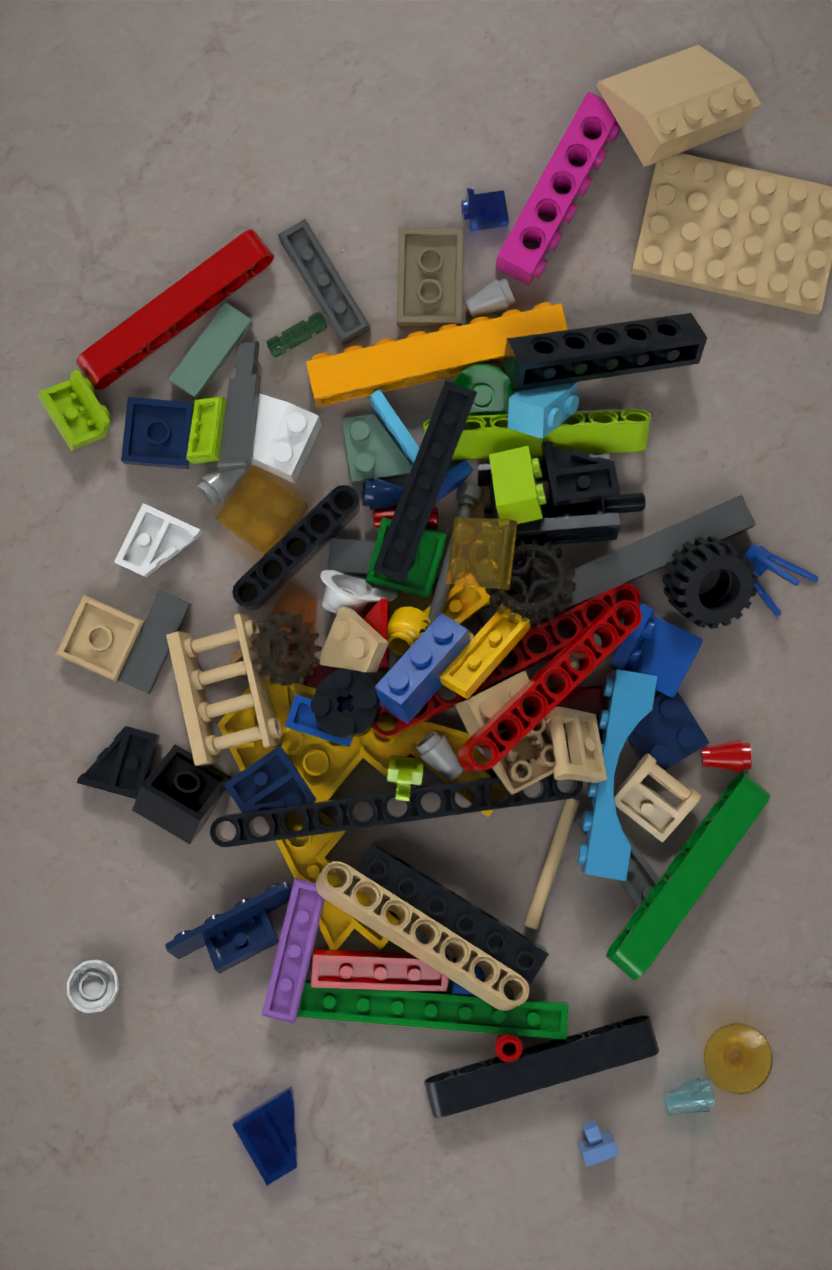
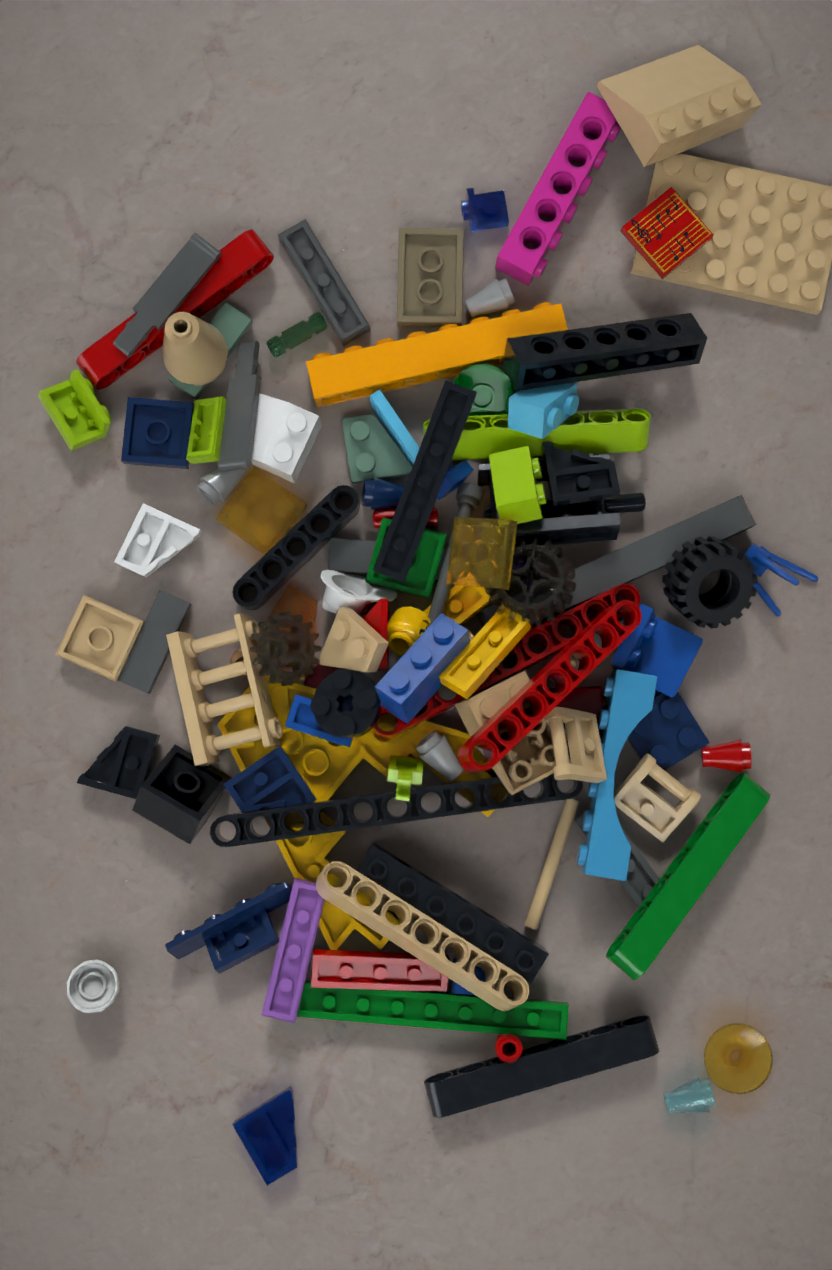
medium blue tile [578,1120,619,1167] -> none
none -> dark grey piece [113,233,222,357]
none -> tan cone [162,312,228,386]
none -> red tile [620,187,714,280]

